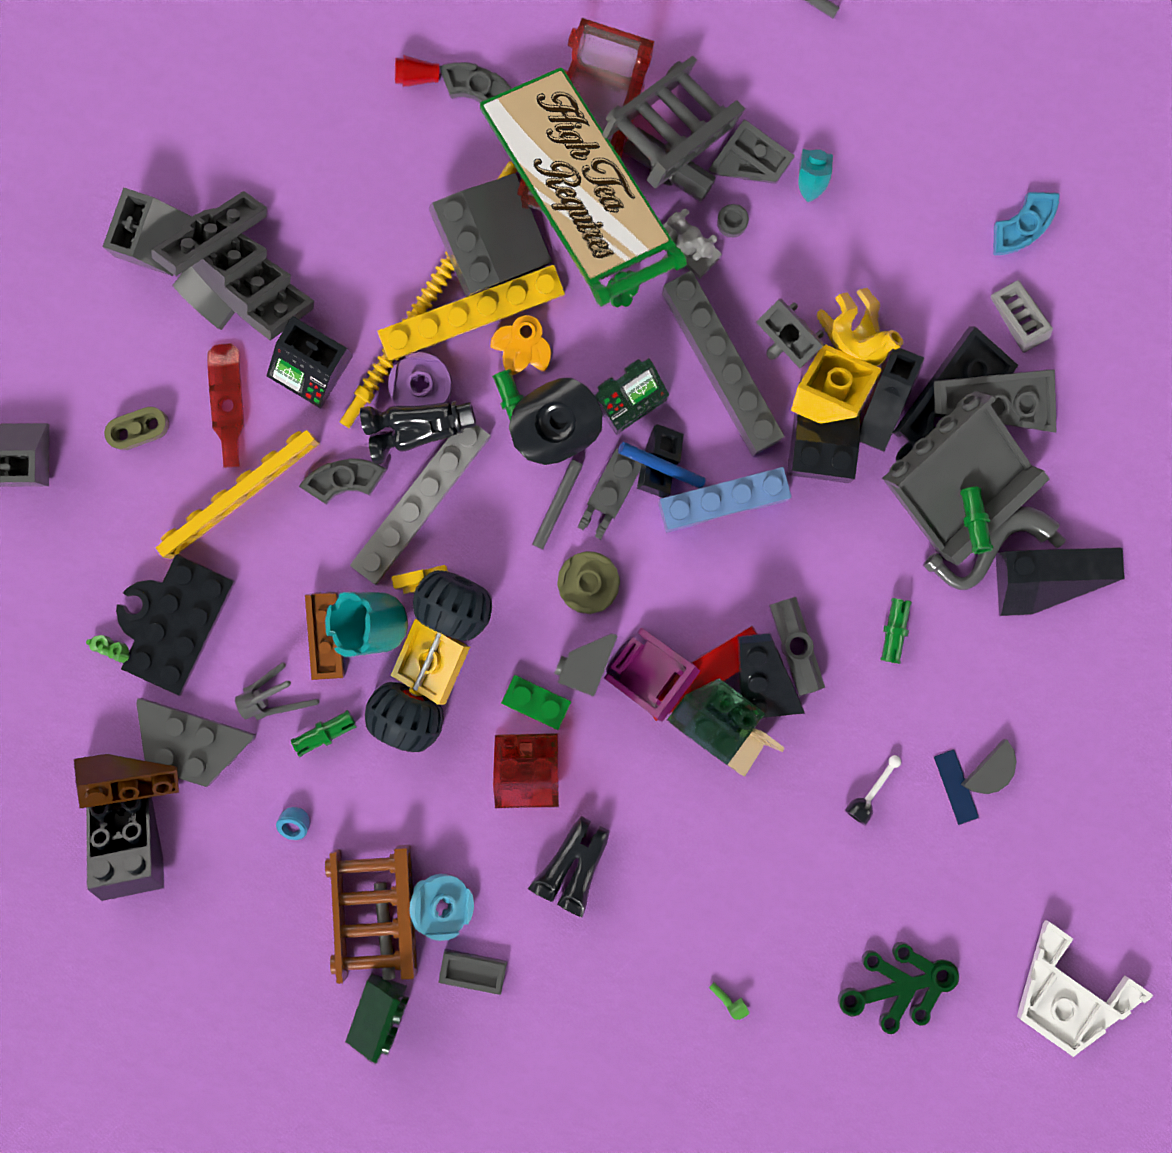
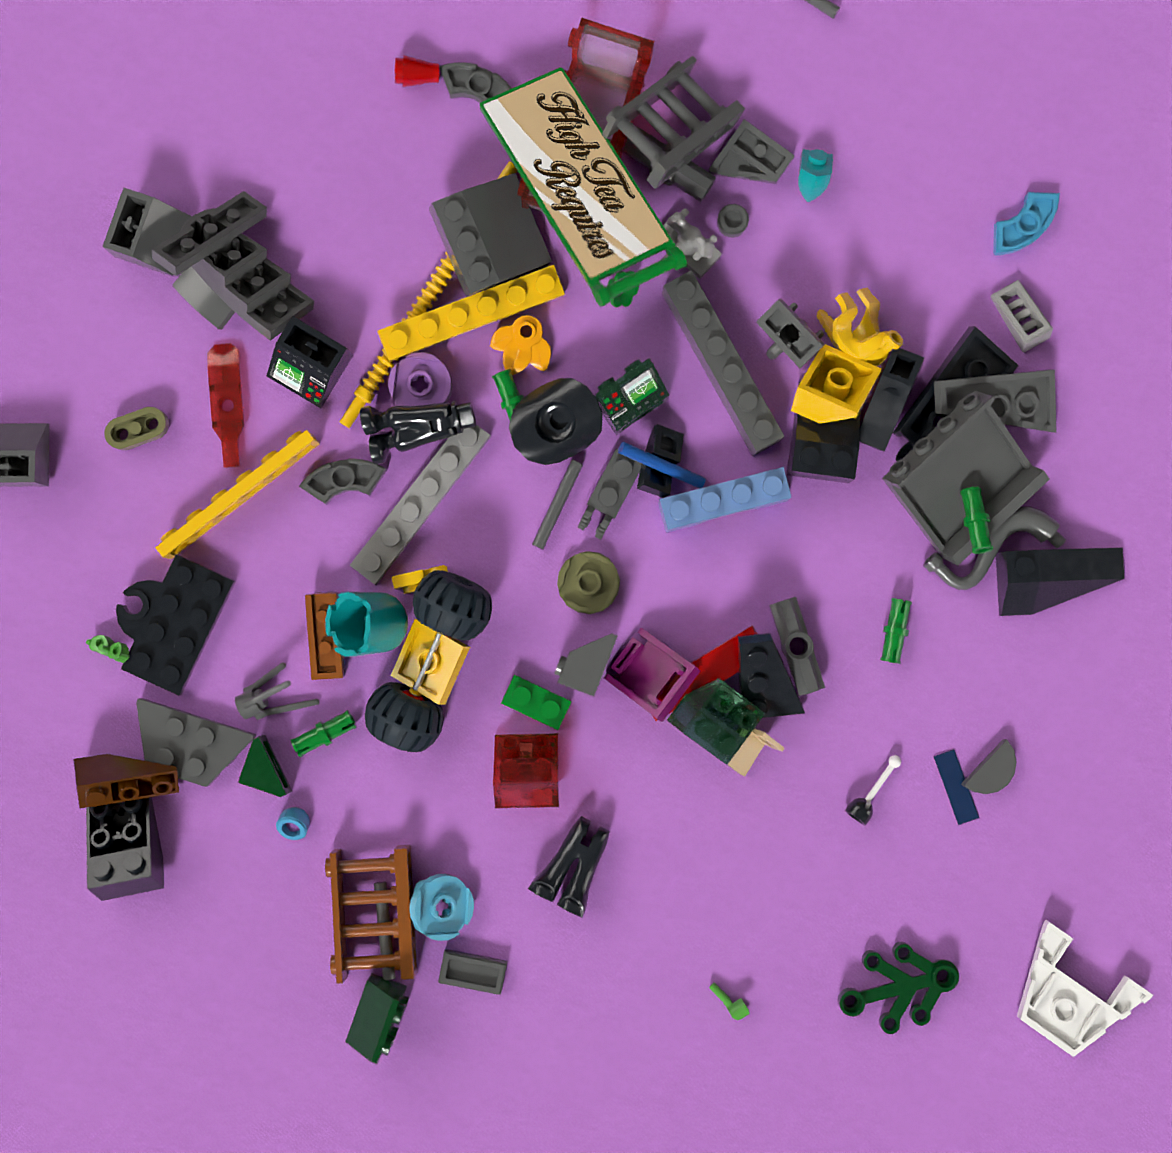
none -> dark green slope [238,735,292,797]

